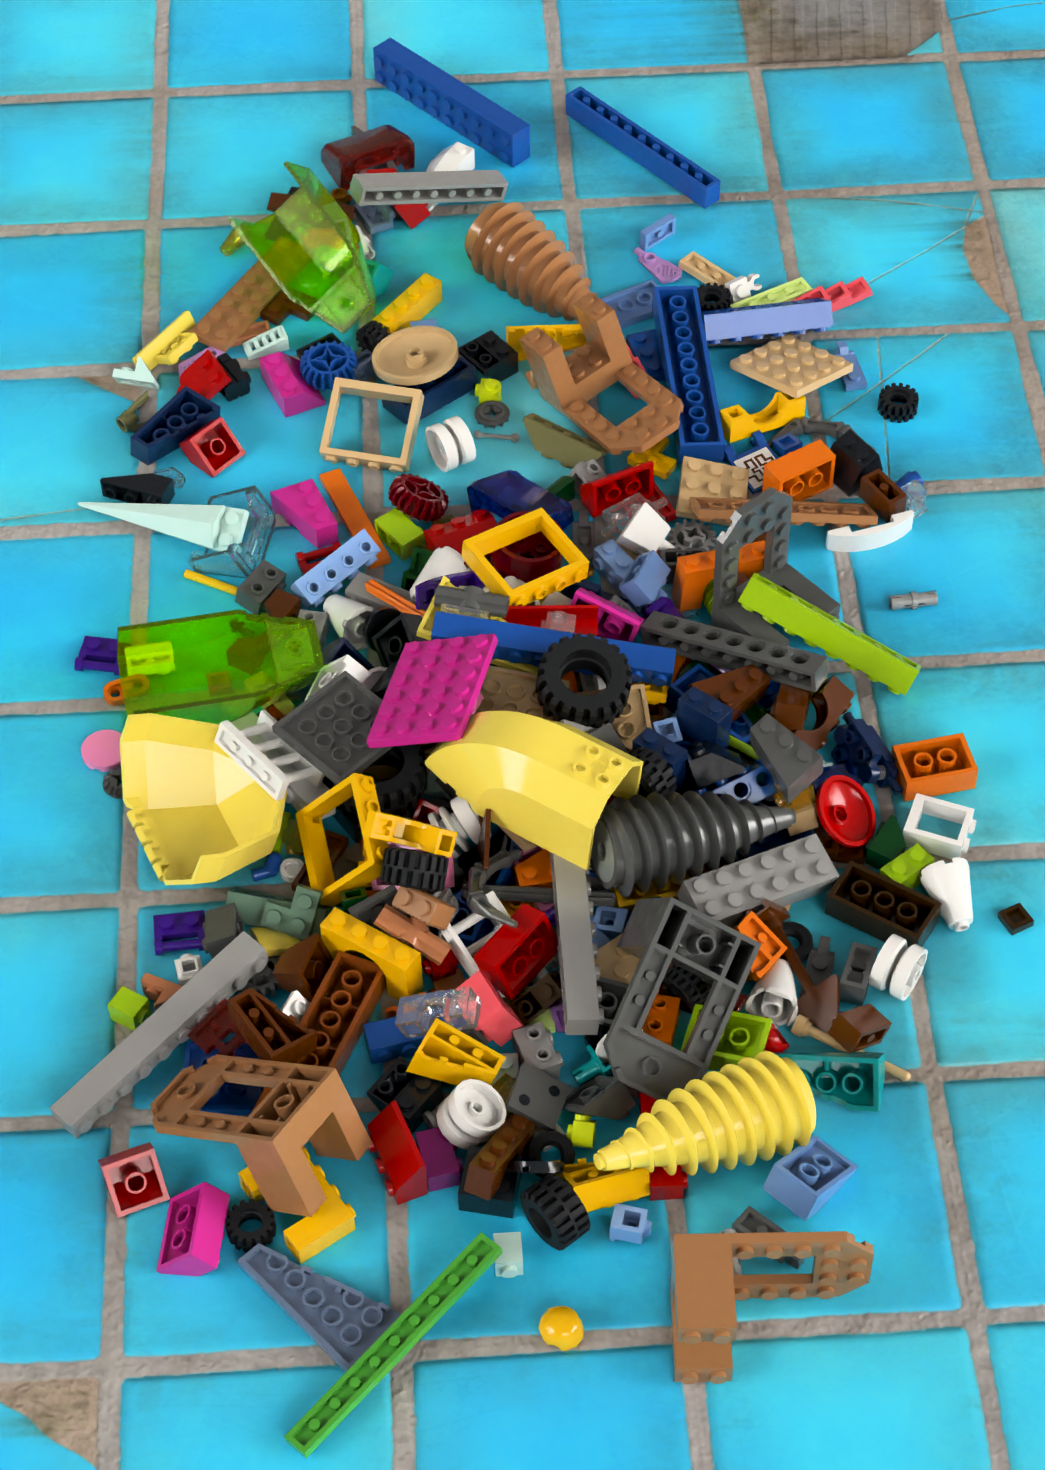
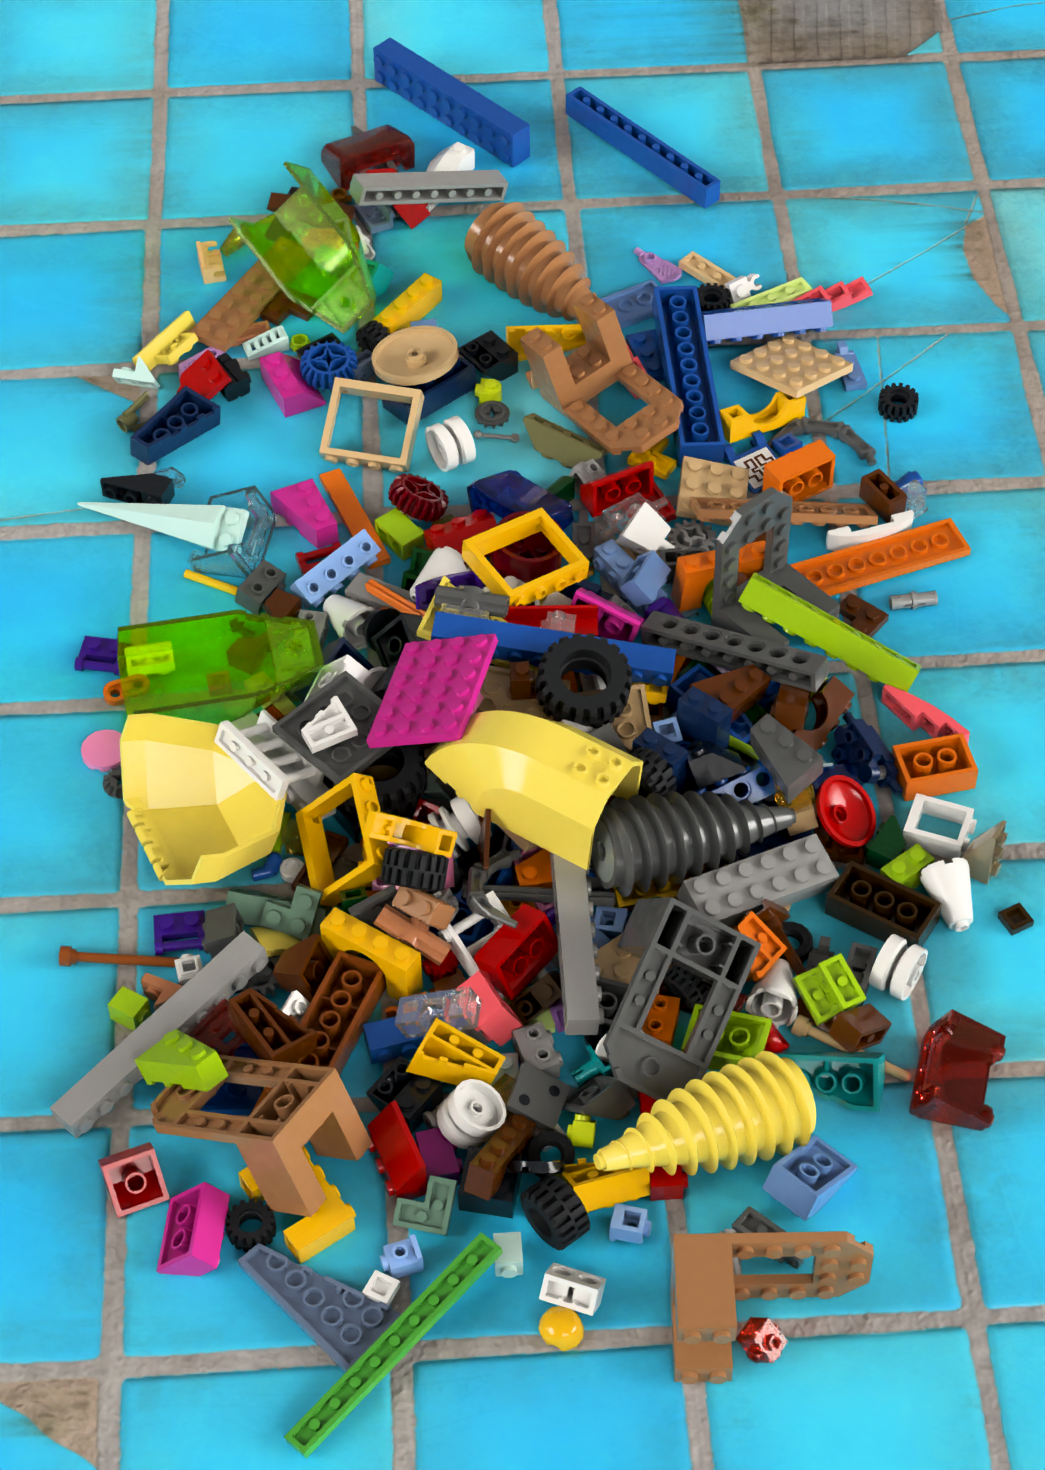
red slope [178,416,246,478] -> none
medium blue plate [640,213,676,251] -> none
black slope [830,429,883,497] -> none
none -> dark orange piece [59,946,179,968]
none -> lime wedge [134,1029,229,1092]
none -> light nougat hinge [196,241,227,284]
none -> lime plate [290,334,311,352]
none -> white wing [301,695,358,754]
none -> white plate [362,1270,400,1305]
none -> light blue brick [380,1234,424,1279]
none -> sand green plate [392,1175,458,1236]
none -> reddish brown brick [509,661,536,700]
none -> white brick [539,1262,606,1316]
none -> clear red brick [736,1317,788,1363]
none -> orange plate [790,518,971,596]
none -> lime slope [792,953,867,1026]
none -> reddish brown plate [839,593,889,638]
none -> coral slope [881,684,970,744]
none -> clear red windscreen [909,1009,1006,1131]
none -> dark tan slope [962,820,1008,885]

